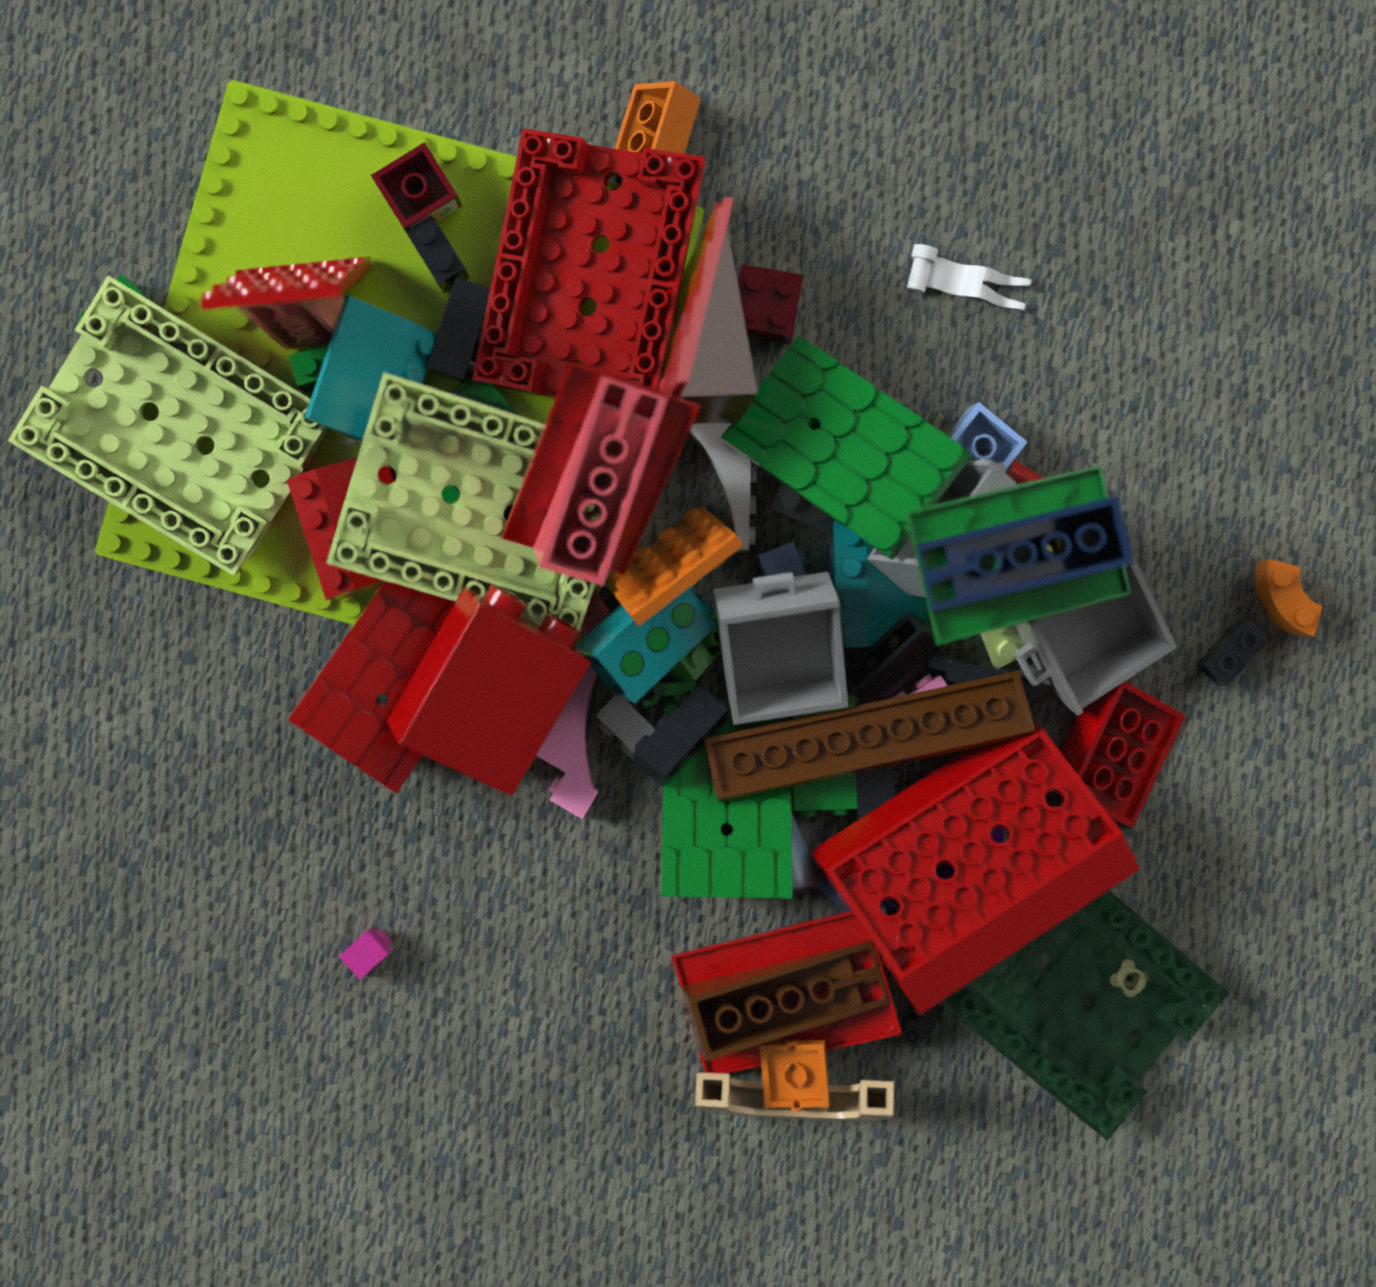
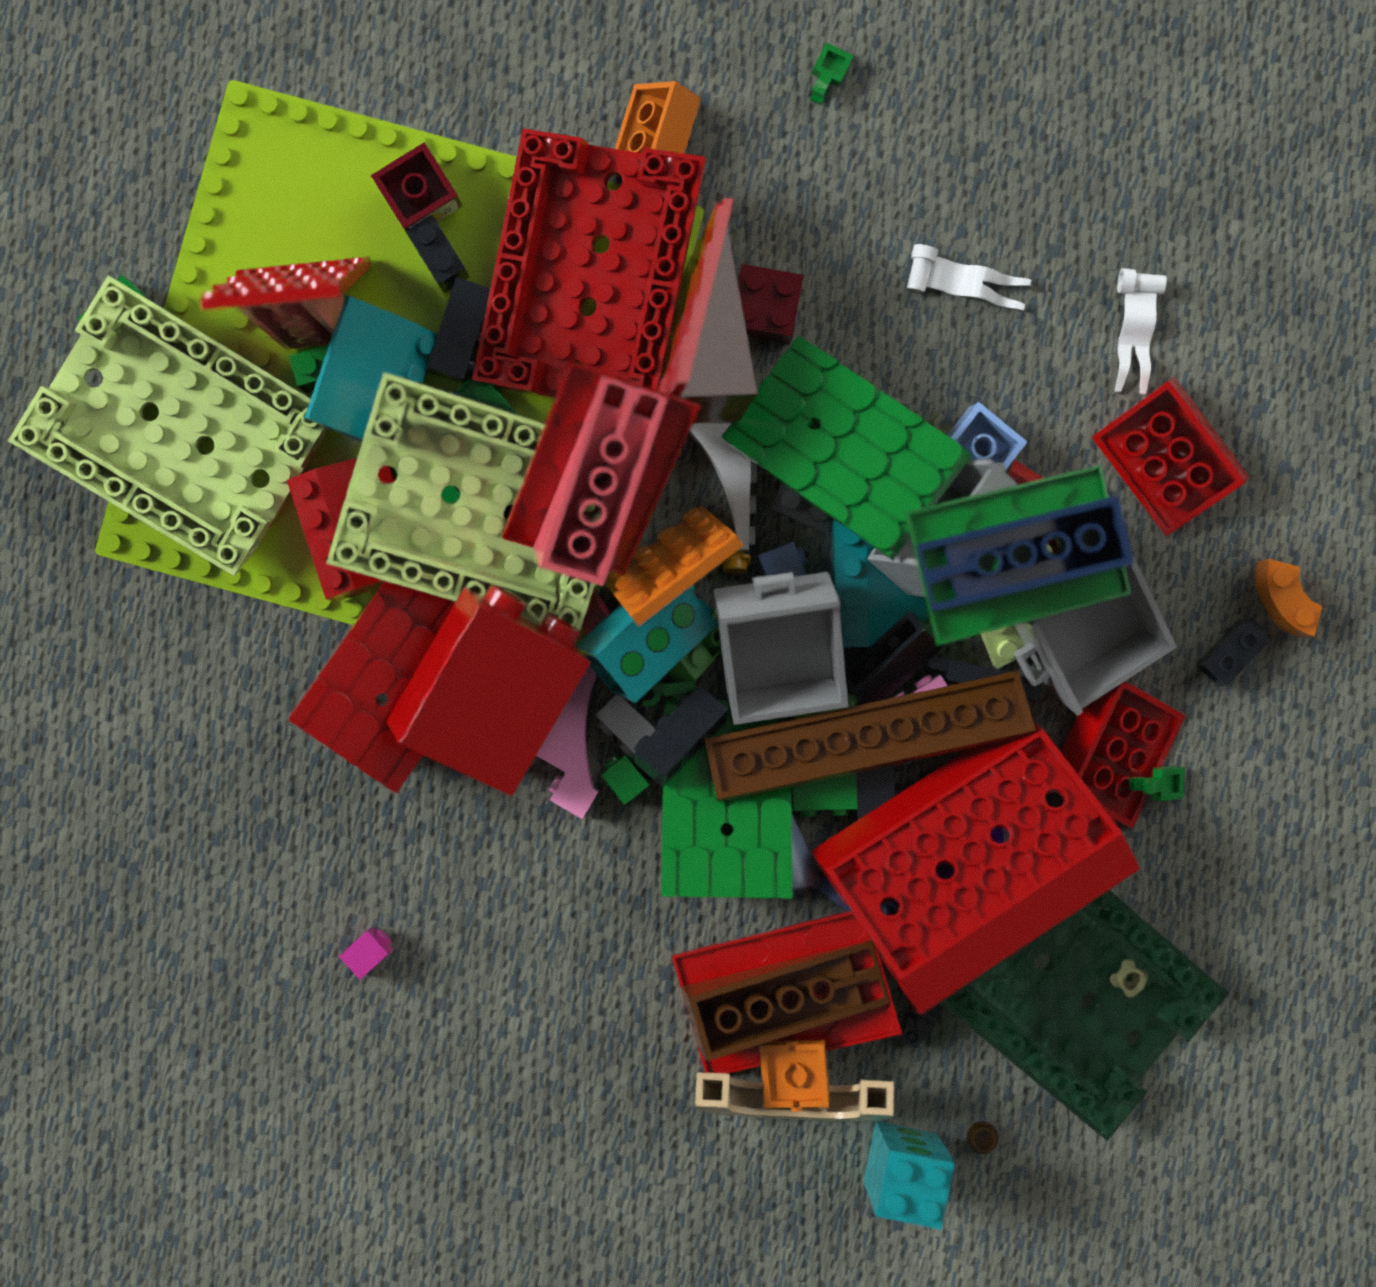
none -> green brick [601,754,650,805]
none -> light orange plate [720,550,751,575]
none -> green plate [810,42,854,105]
none -> teal brick [863,1121,955,1230]
none -> dark brown plate [966,1121,999,1154]
none -> red slope [1091,377,1249,536]
none -> white flag [1115,268,1167,395]
none -> green plate [1129,765,1185,801]

